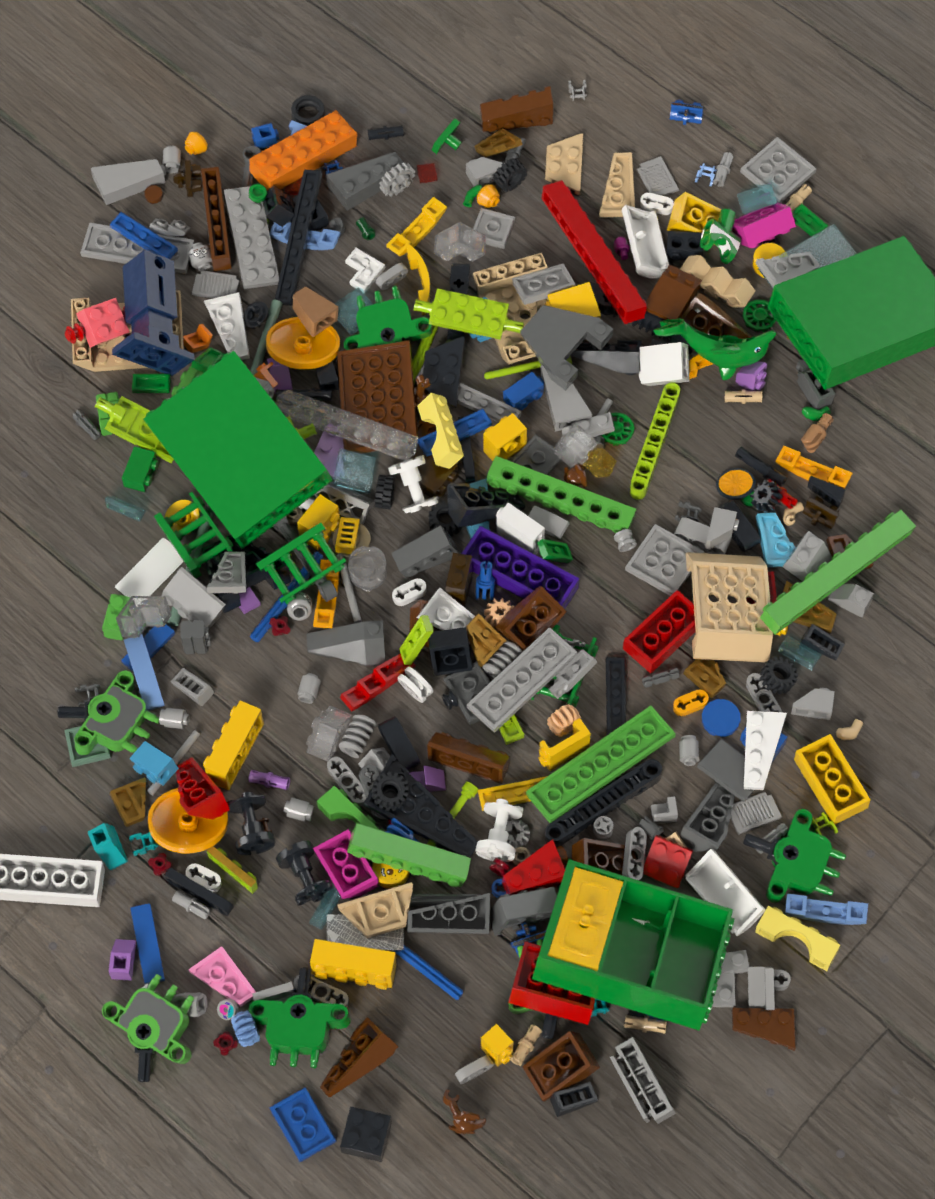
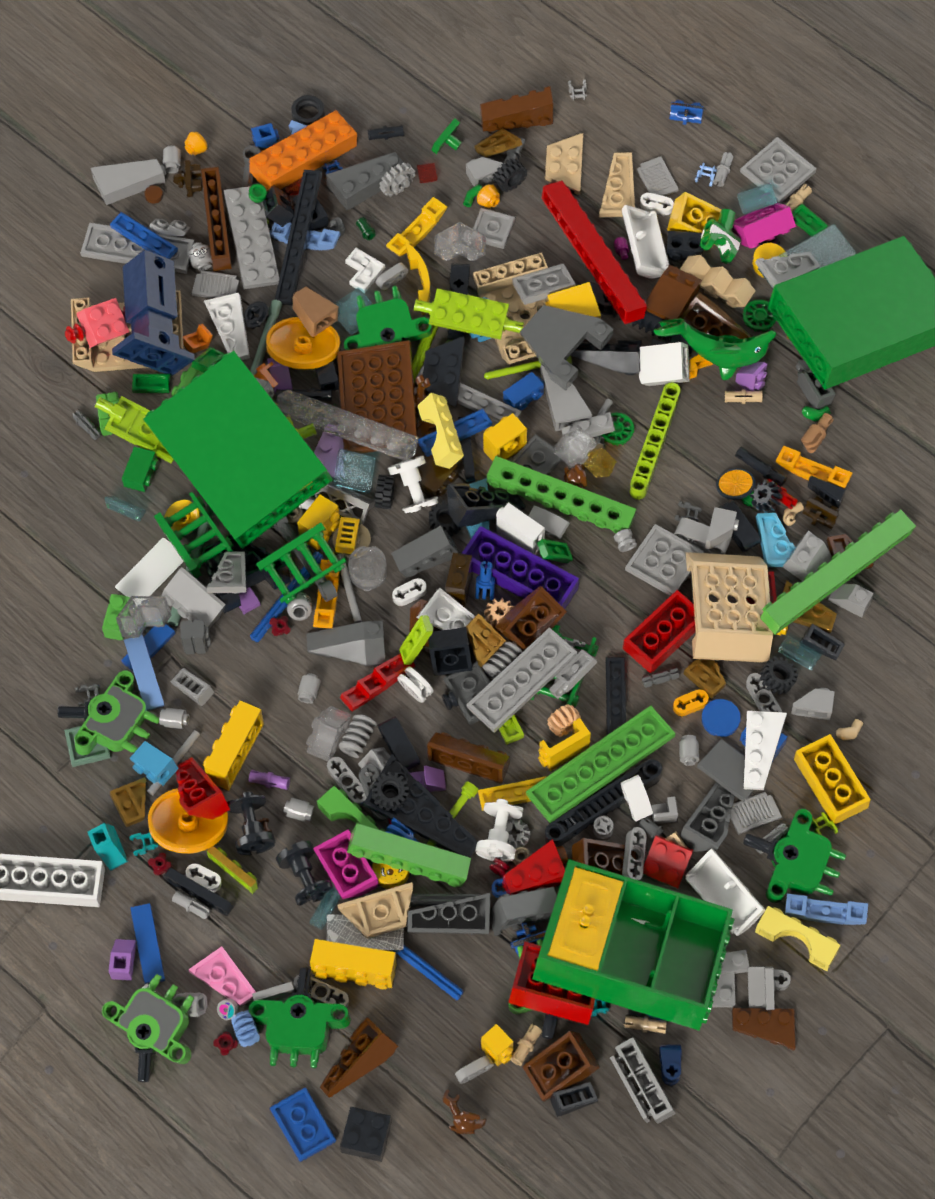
none -> white slope [621,775,653,822]
none -> dark blue piece [659,1044,682,1086]

